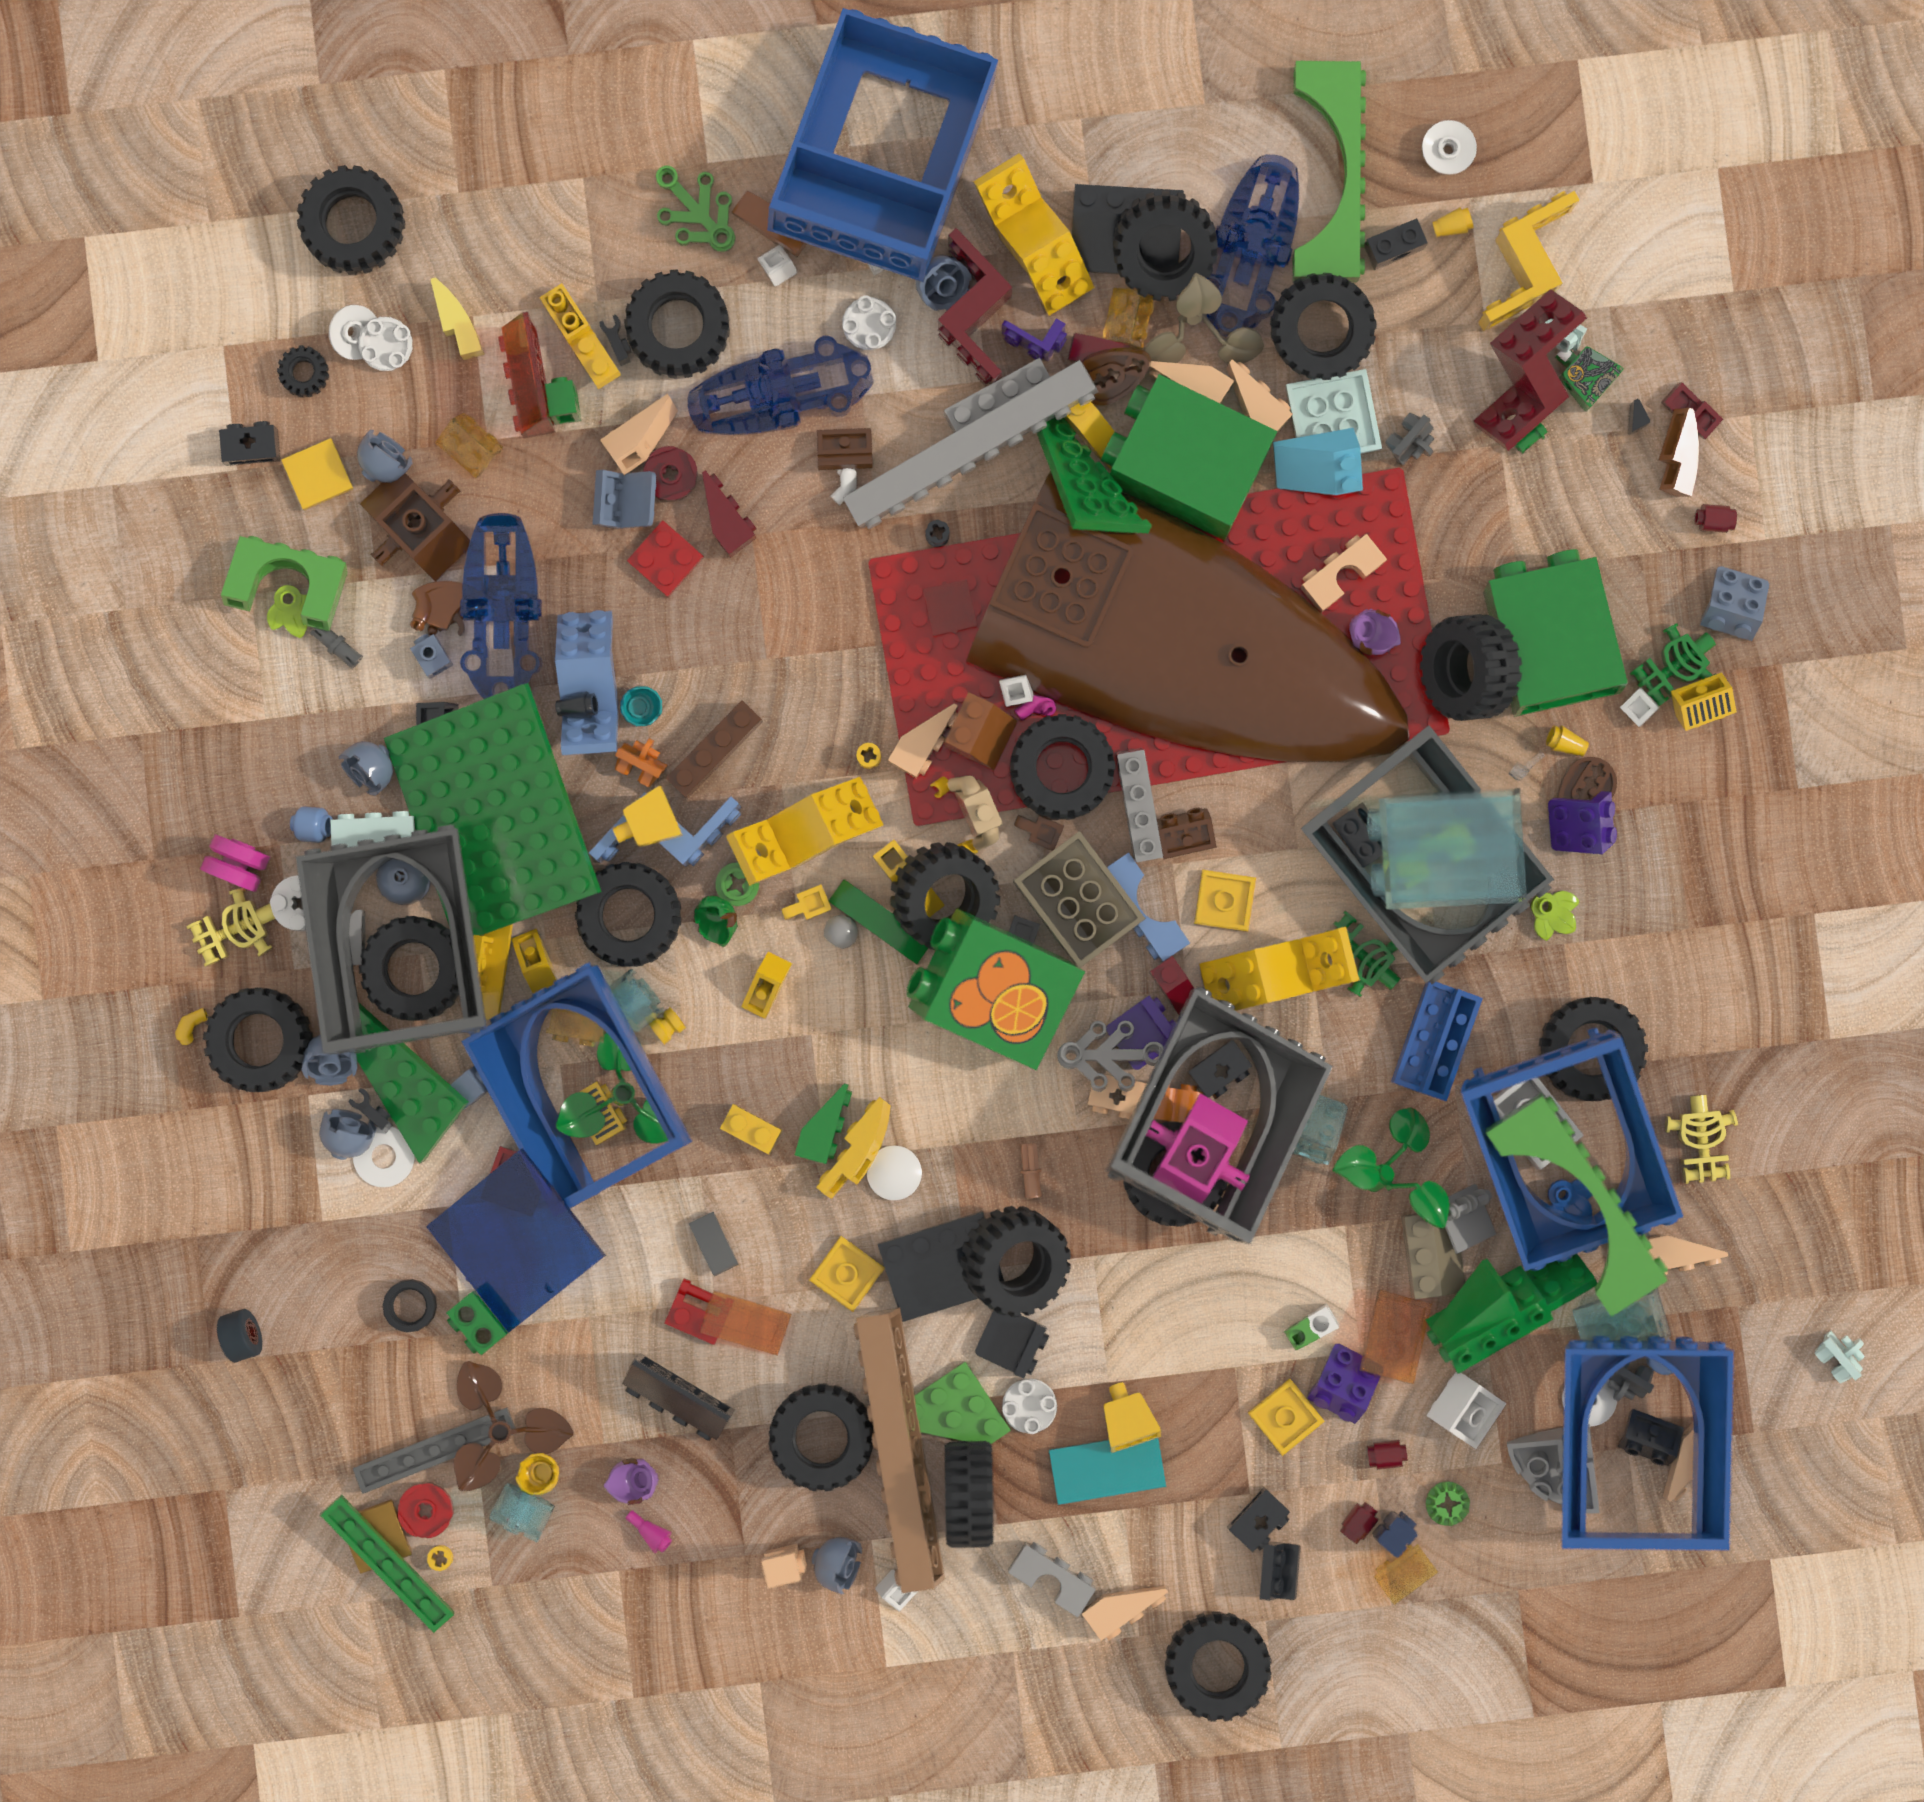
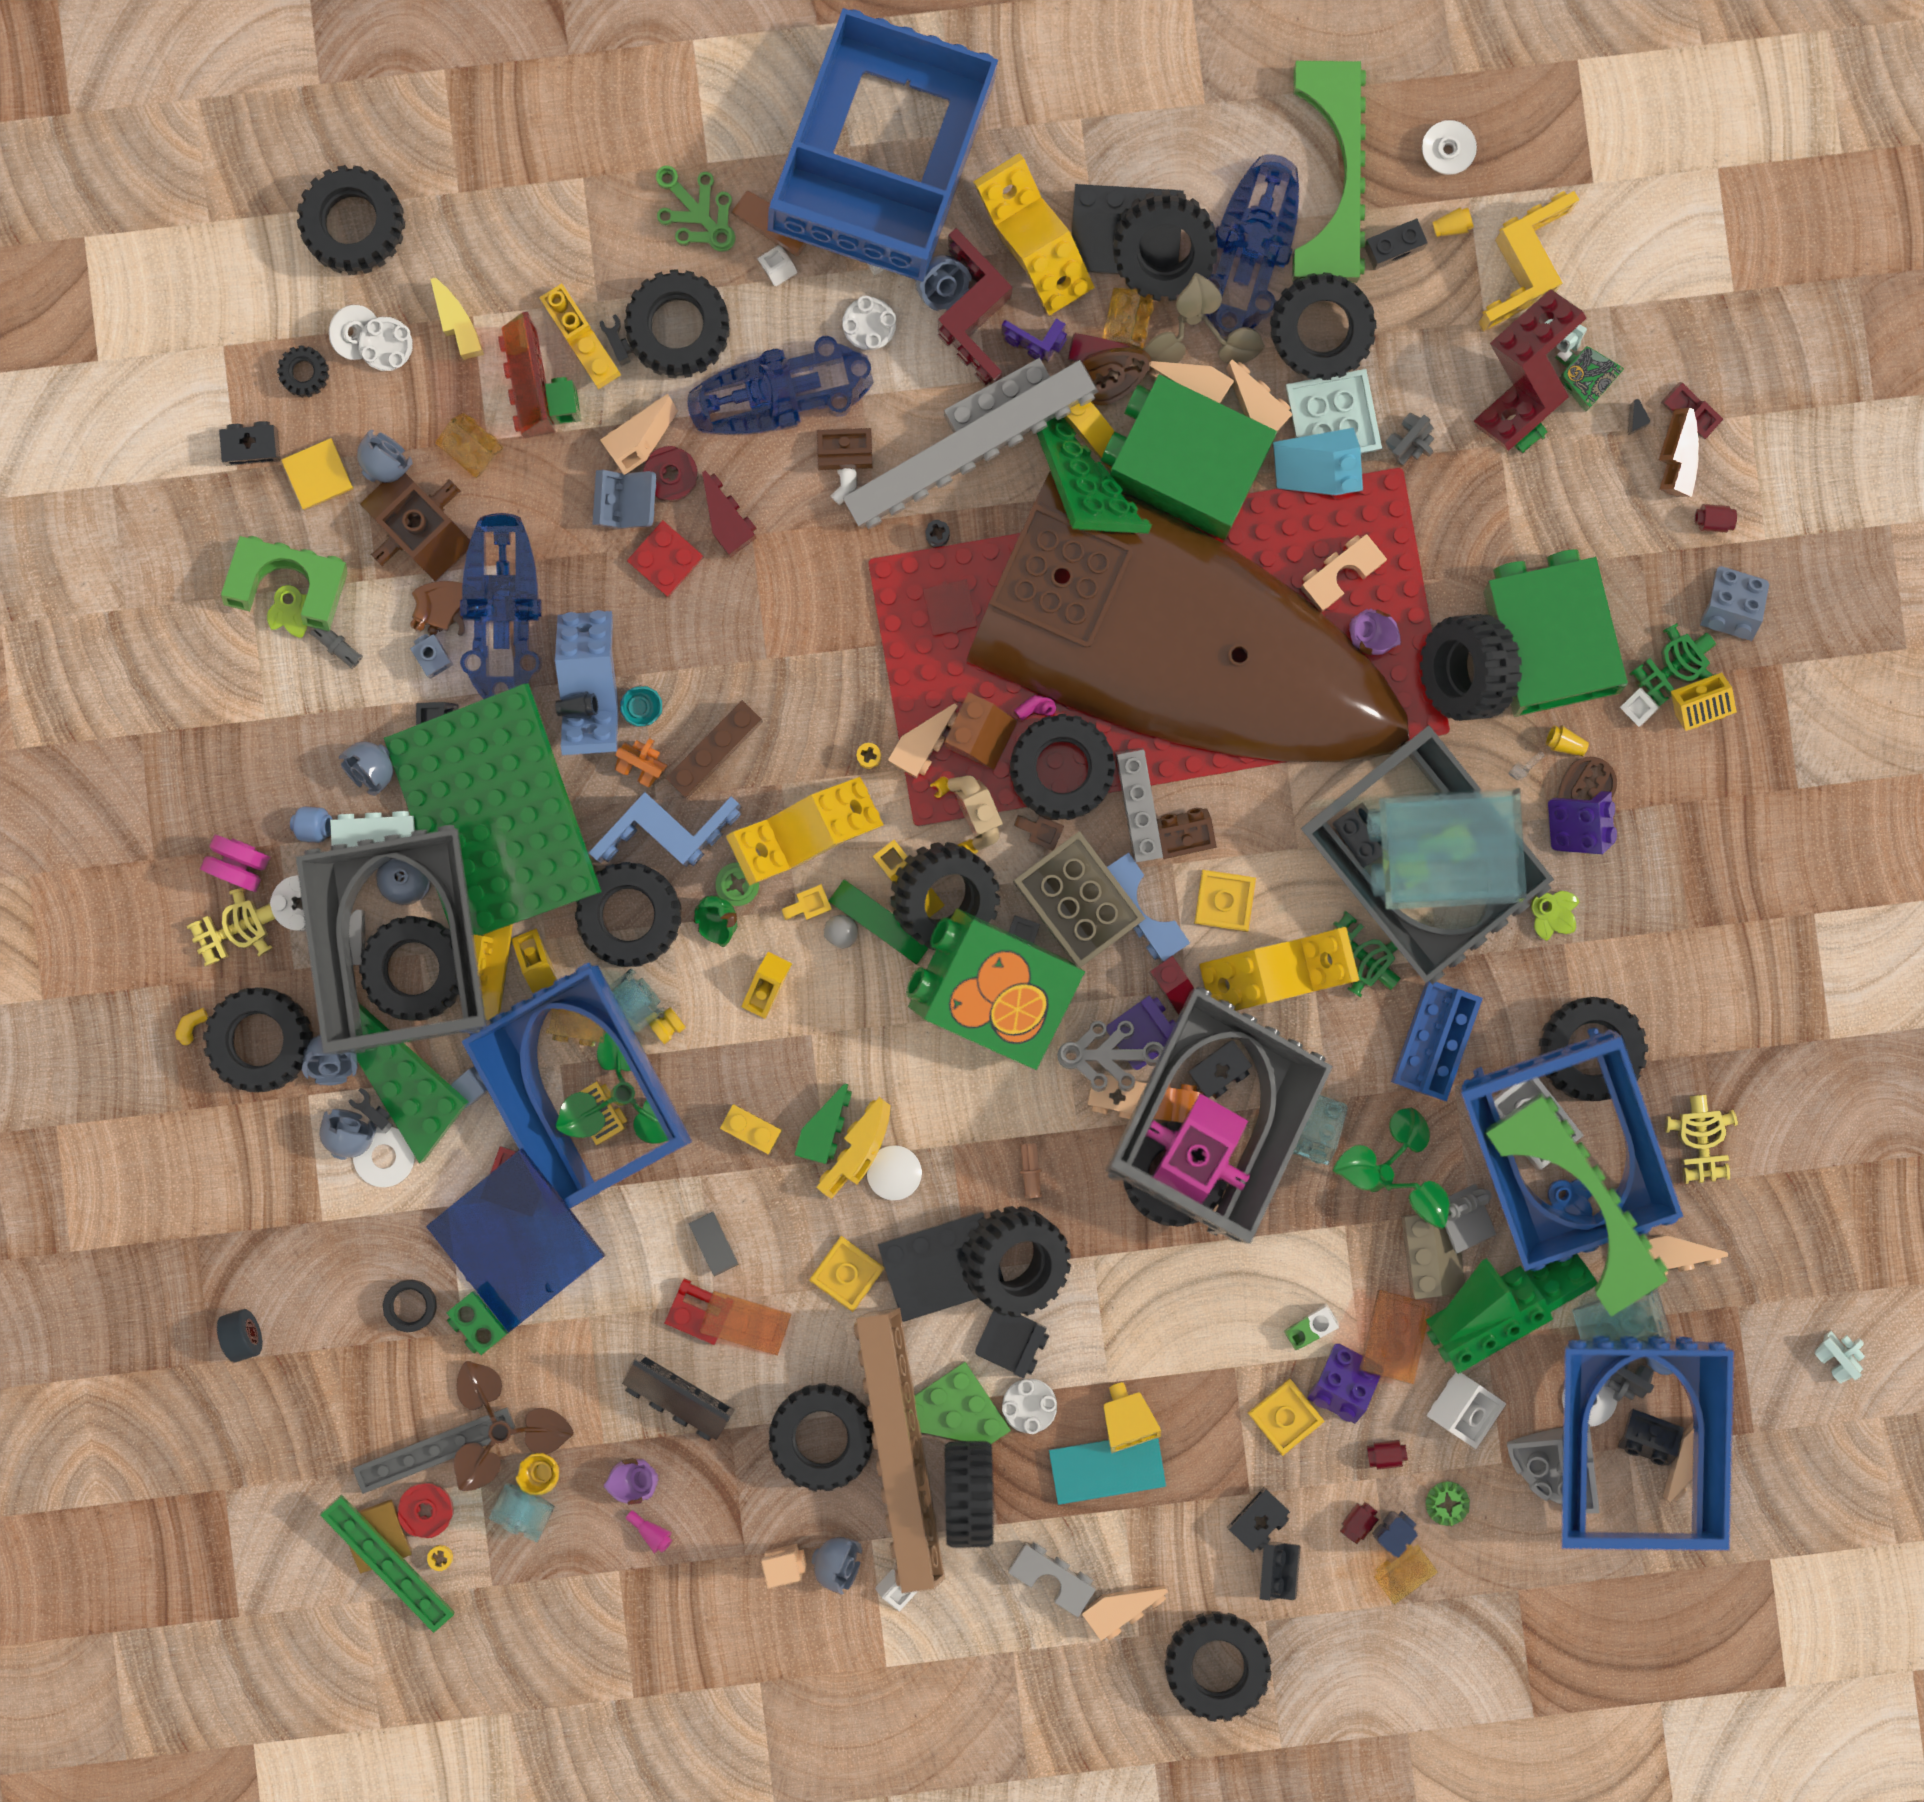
yellow torso [613,786,683,847] -> none
white slope [999,675,1033,707] -> none

